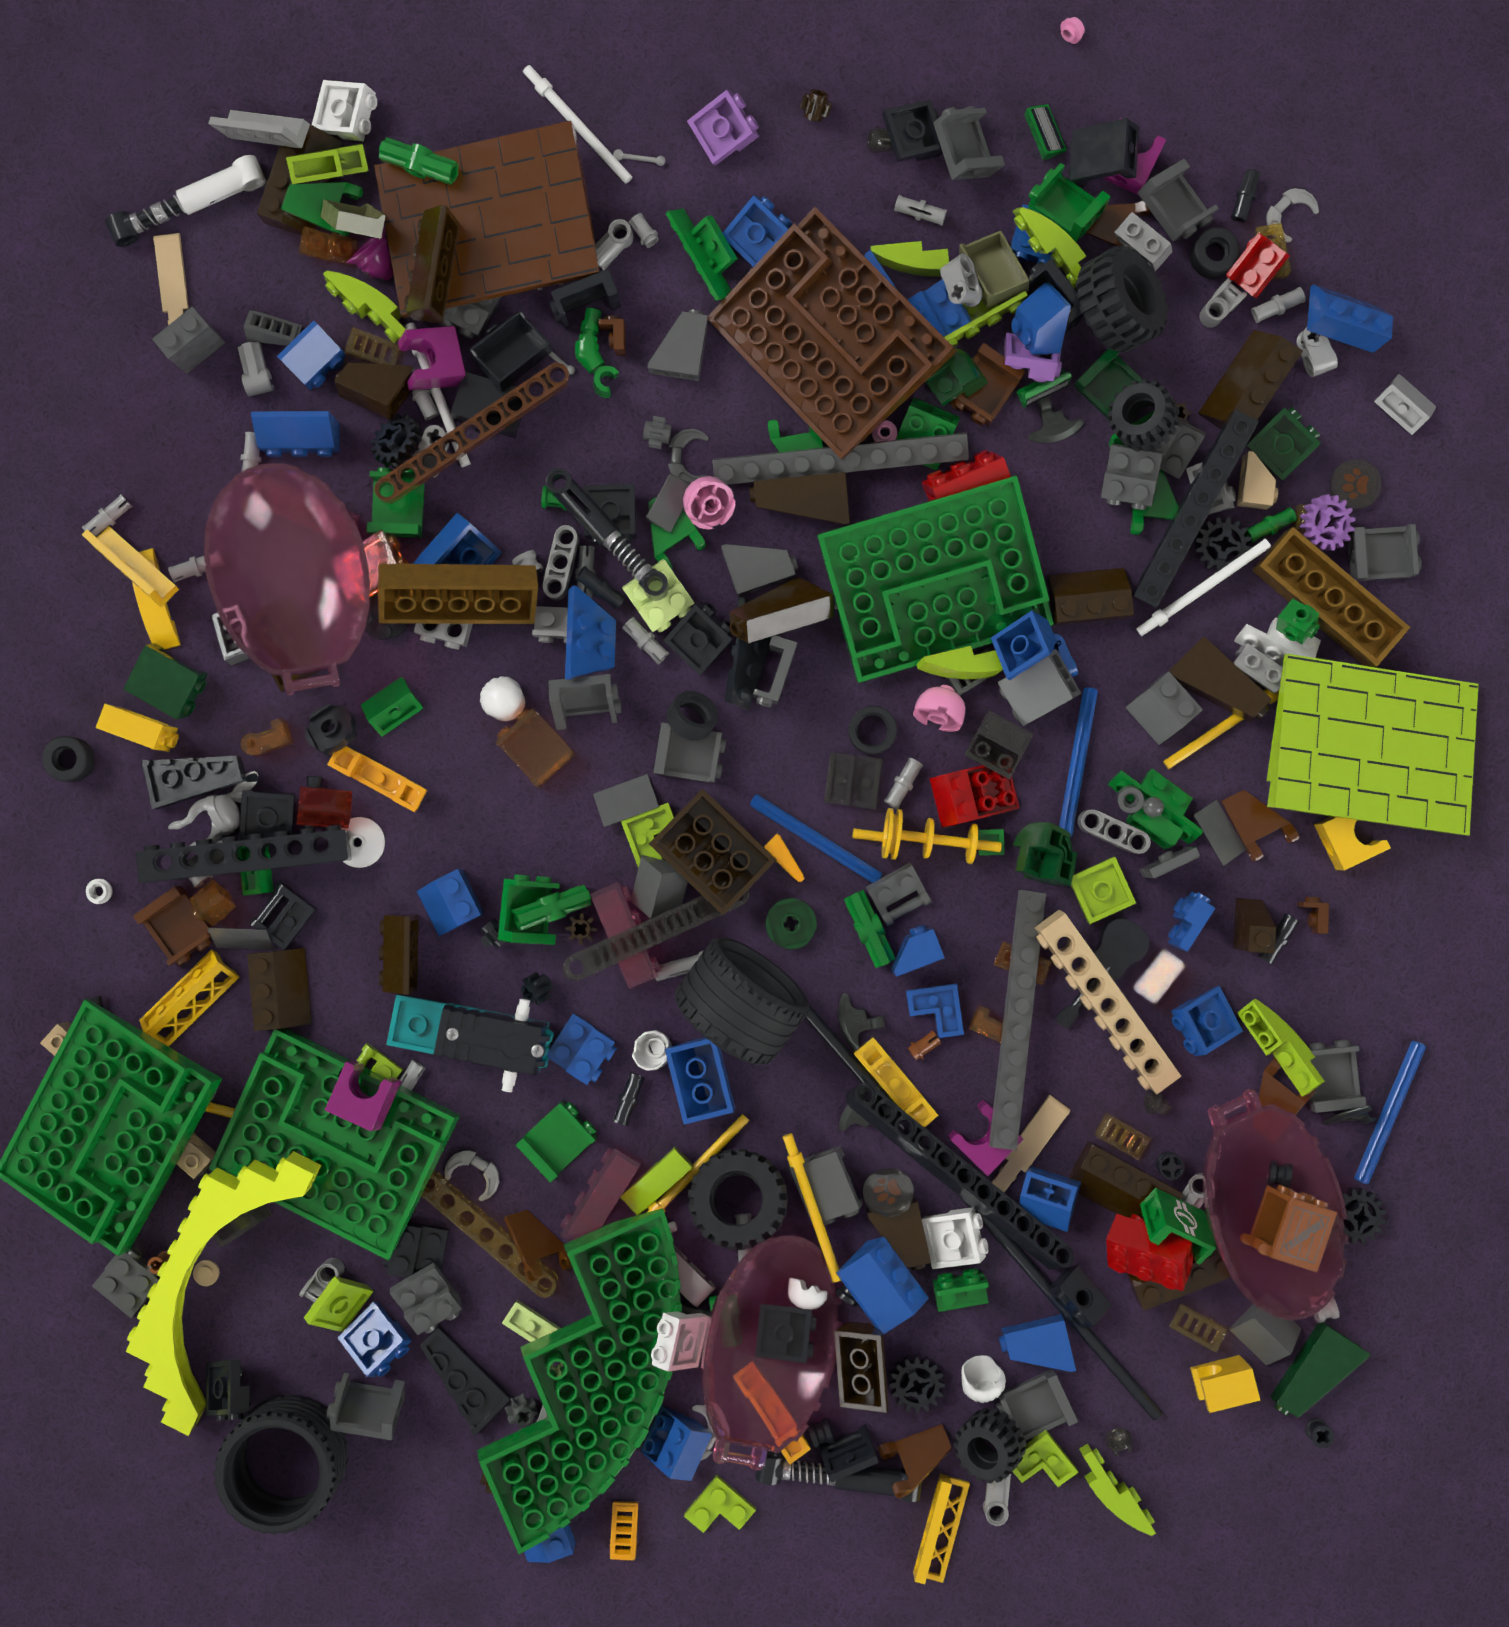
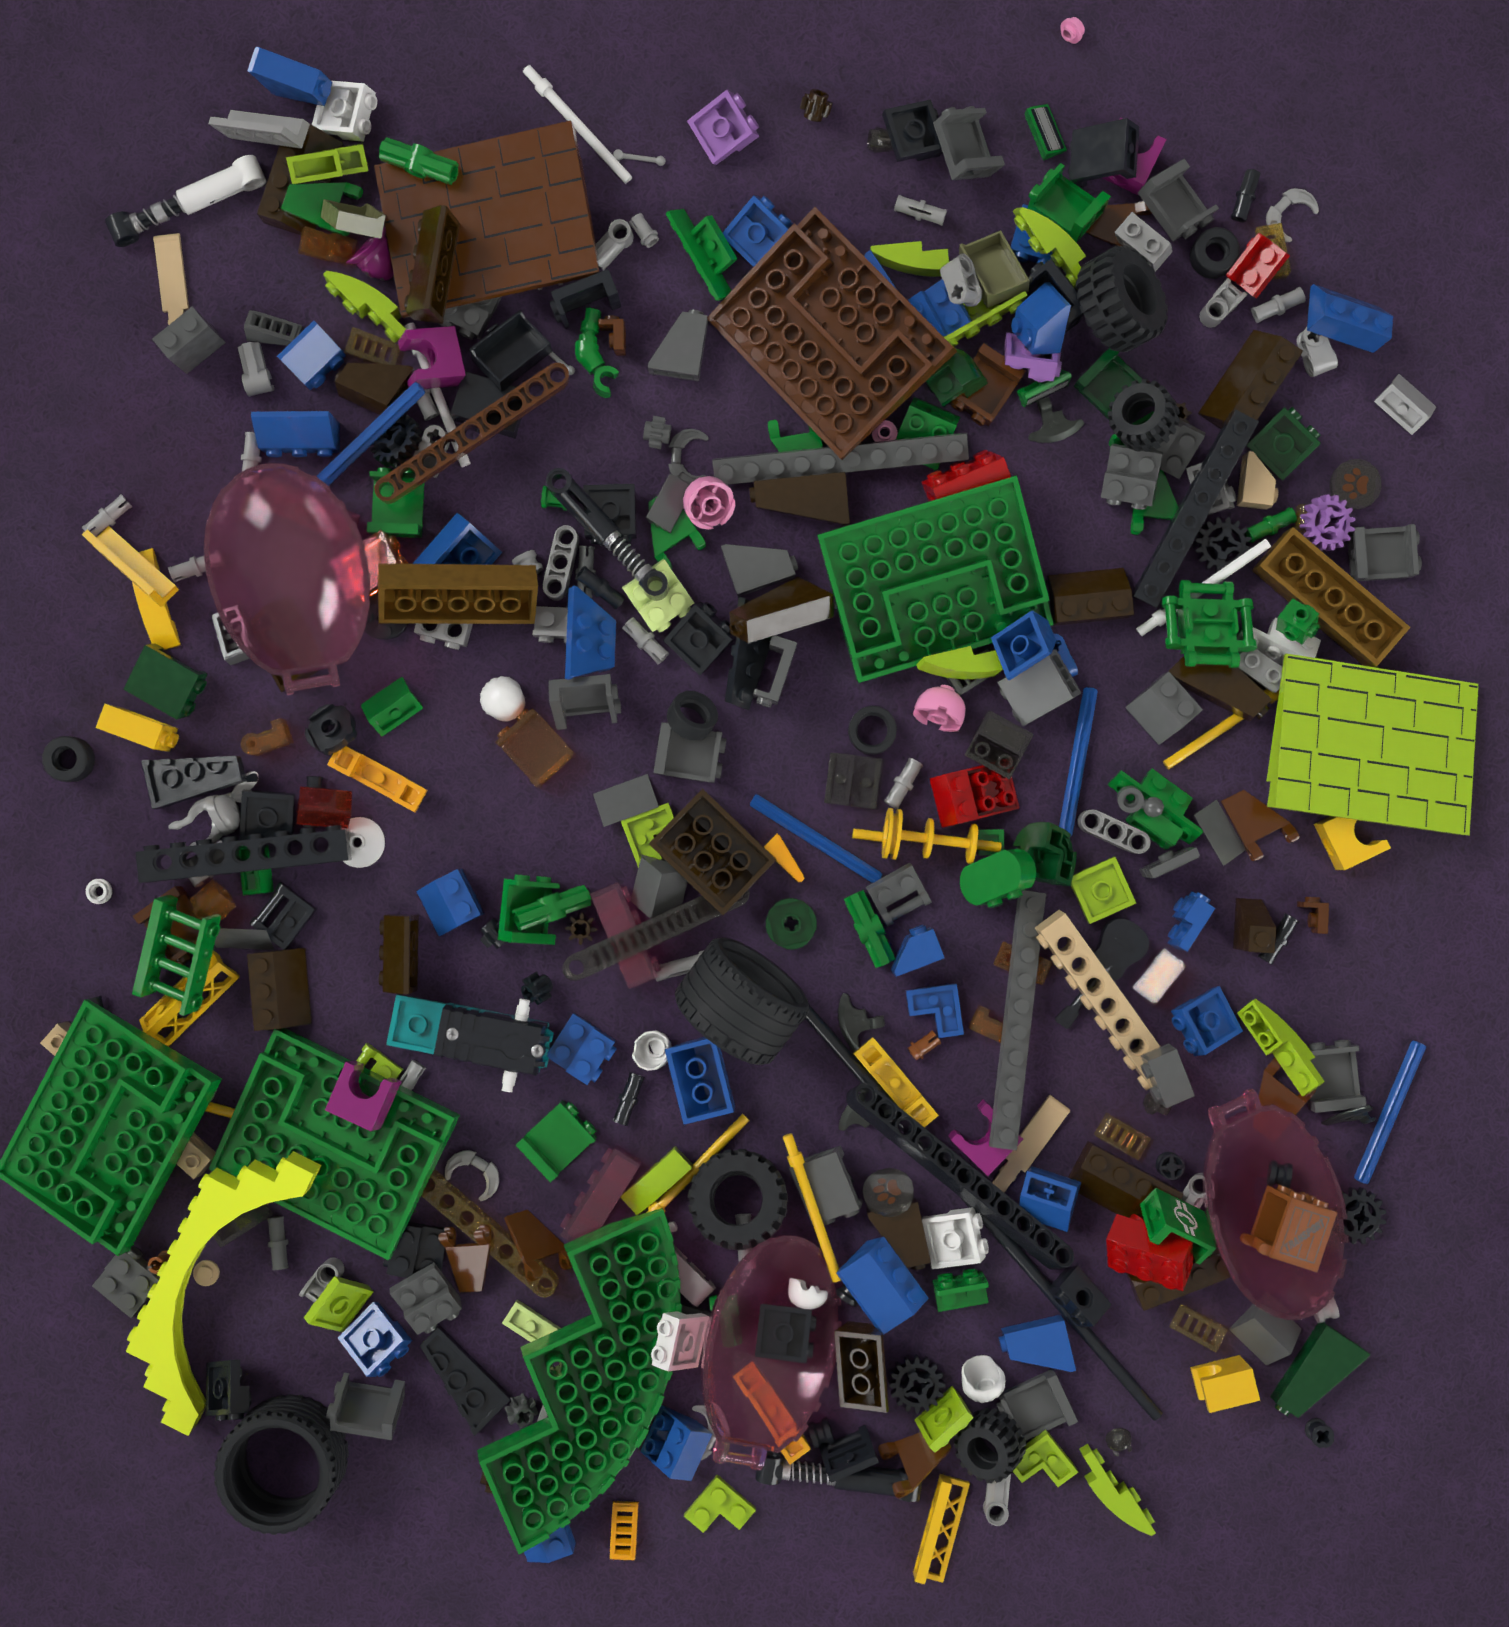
none -> green fence [132,895,221,1016]
none -> blue slope [247,47,333,106]
none -> dark grey pin [267,1216,289,1270]
none -> blue axle [312,382,425,492]
none -> reddish brown flag [438,1224,492,1293]
none -> lime plate [915,1386,974,1453]
none -> green brick [960,848,1036,908]
none -> dark grey brick [1141,1043,1195,1108]
none -> green brick [1162,580,1257,668]

